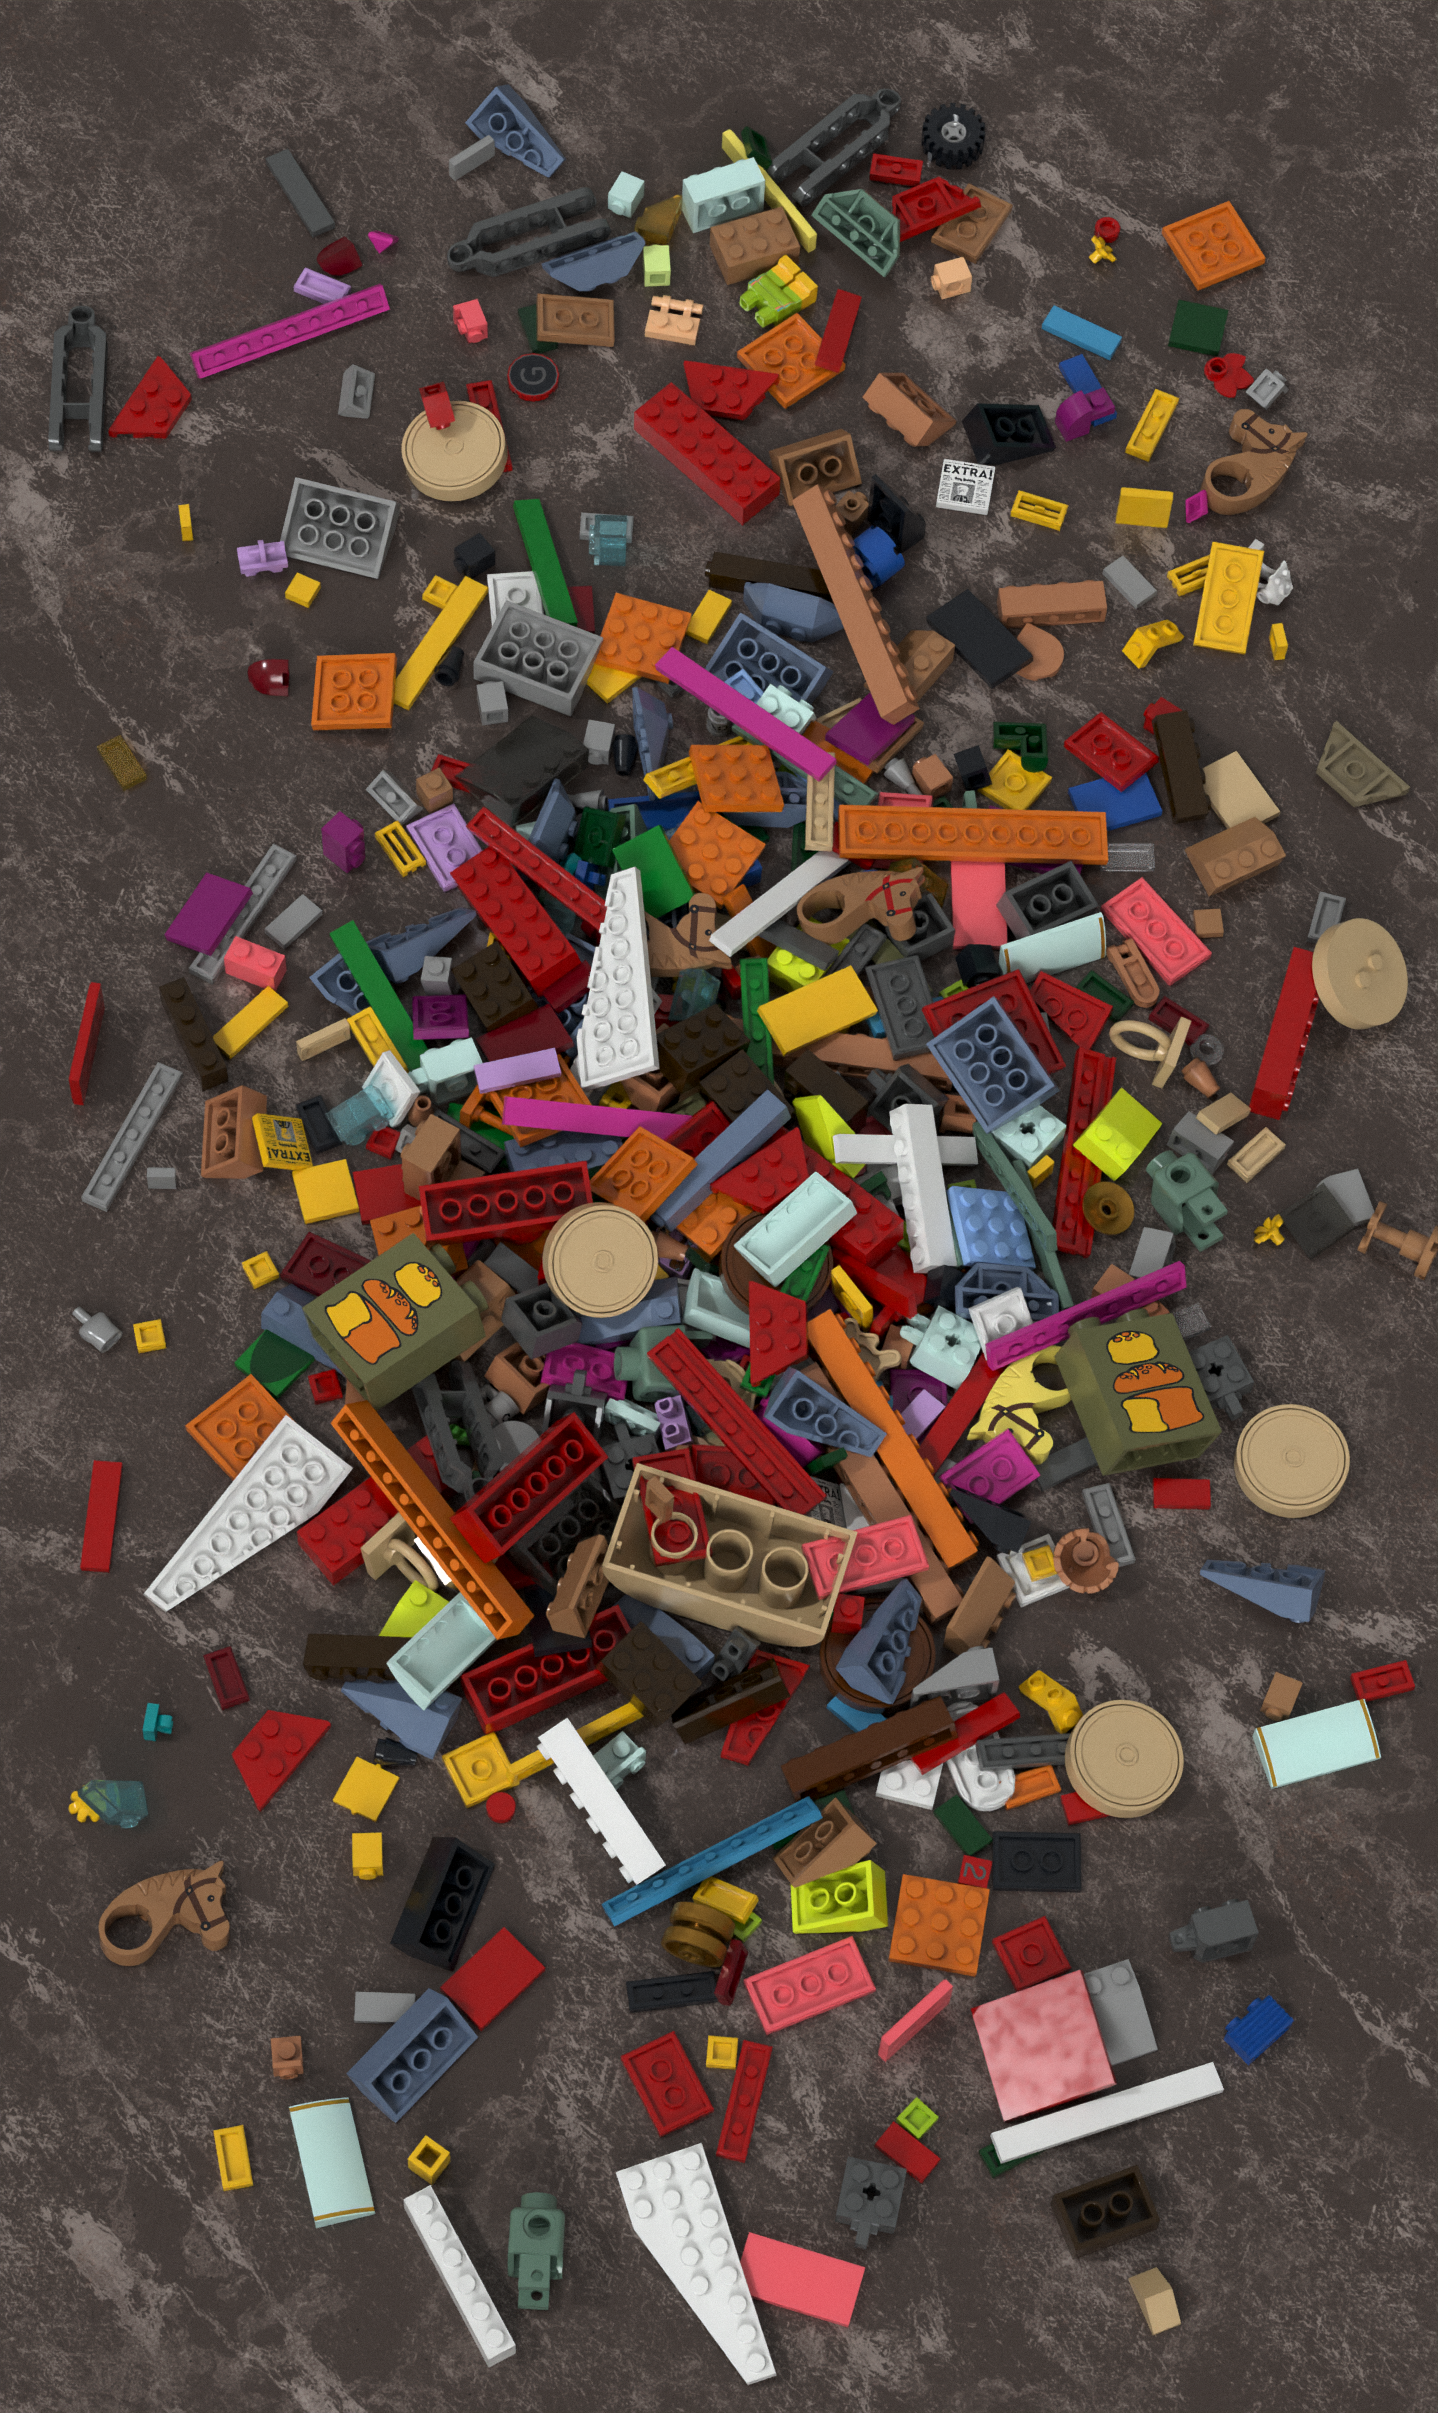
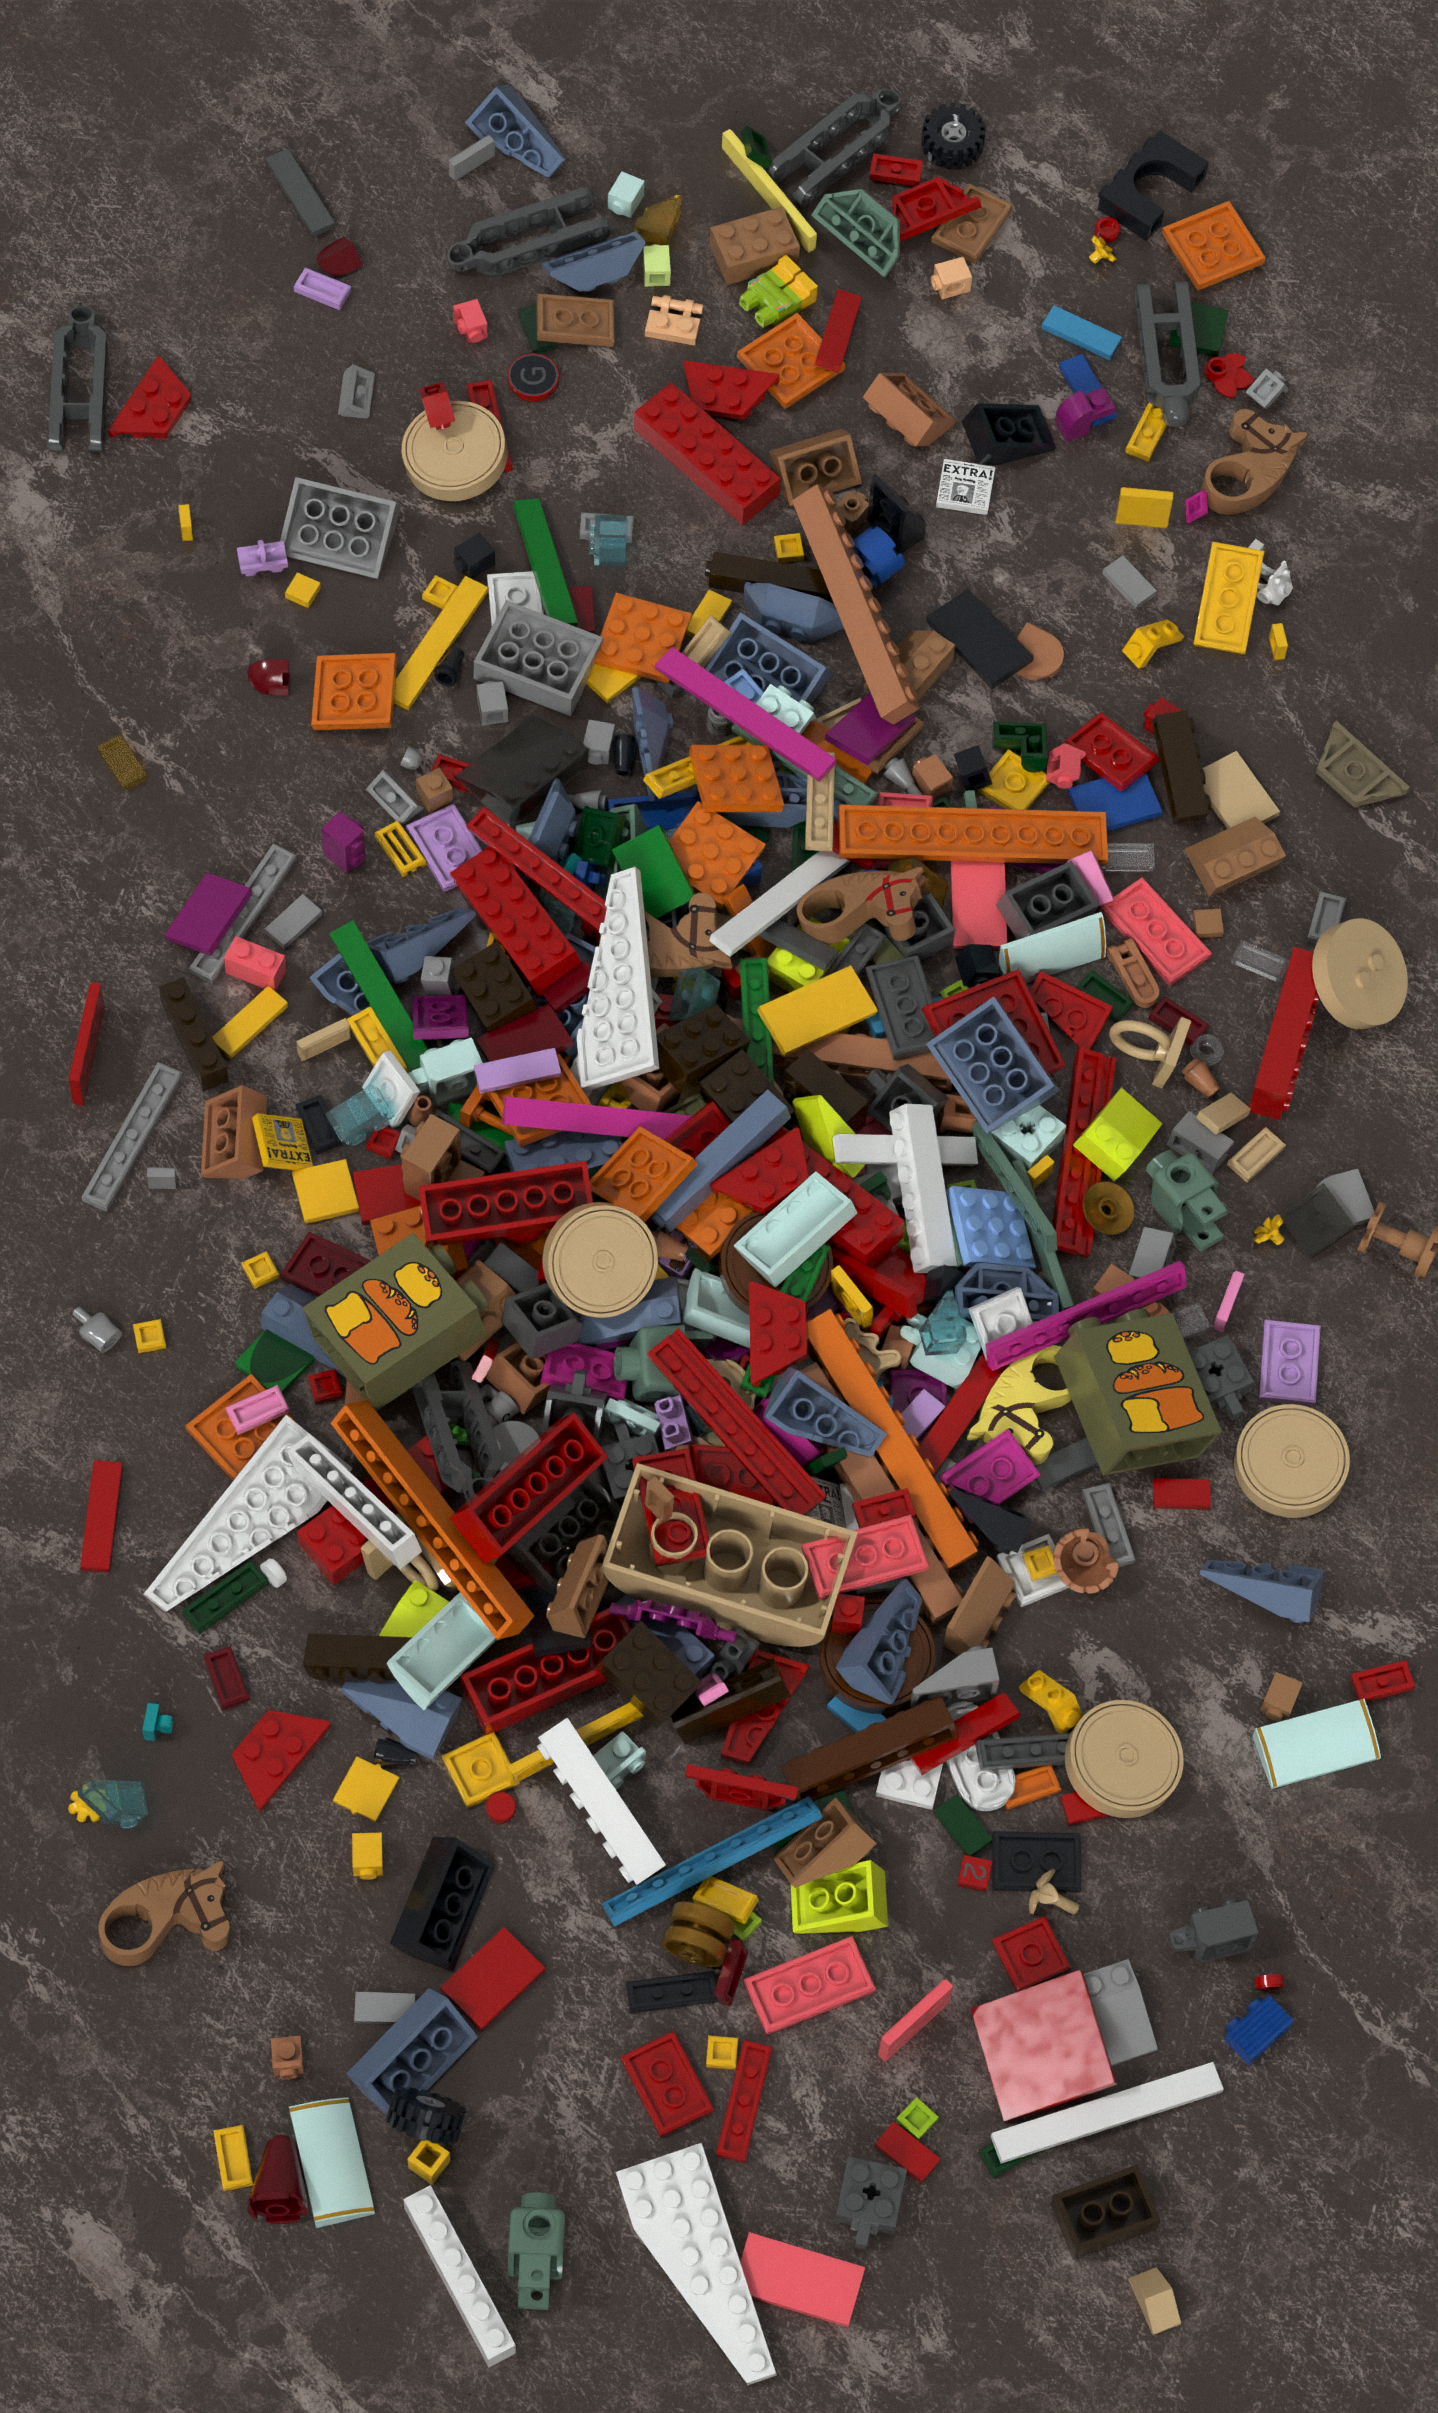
dark pink plate [190,284,390,379] -> none
dark pink slope [368,230,399,254] -> none
light aqua brick [682,157,765,233] -> none
orange plate [888,1874,990,1977] -> none
nougat brick [997,580,1107,629] -> none
yellow tile [1010,490,1068,531] -> none
yellow tile [1167,554,1210,597] -> none
none -> dark green tile [181,1560,268,1635]
none -> bright pink tile [226,1385,290,1435]
none -> dark red cone [247,2135,308,2224]
none -> white tile [260,1558,287,1588]
none -> white brick [287,1434,422,1570]
none -> black wheel [386,2087,467,2145]
none -> light grey hinge [400,746,422,770]
none -> tile [471,1338,499,1383]
none -> magenta plate [609,1600,737,1643]
none -> tan tile [682,615,731,668]
none -> red wing [685,1764,798,1811]
none -> bright pink tile [694,1672,729,1707]
none -> yellow tile [774,533,804,563]
none -> red plate [852,1488,916,1529]
none -> clear light blue slope [919,1290,967,1356]
none -> tan plant [1029,1869,1079,1915]
none -> coral brick [1046,743,1086,789]
none -> bright pink tile [1067,850,1114,906]
none -> black arch [1098,130,1209,241]
none -> dark grey piece [1134,281,1201,427]
none -> bright pink tile [1214,1271,1245,1332]
none -> clear tile [1230,940,1290,983]
none -> red tile [1254,1974,1285,1991]
none -> lavender tile [1258,1320,1321,1406]

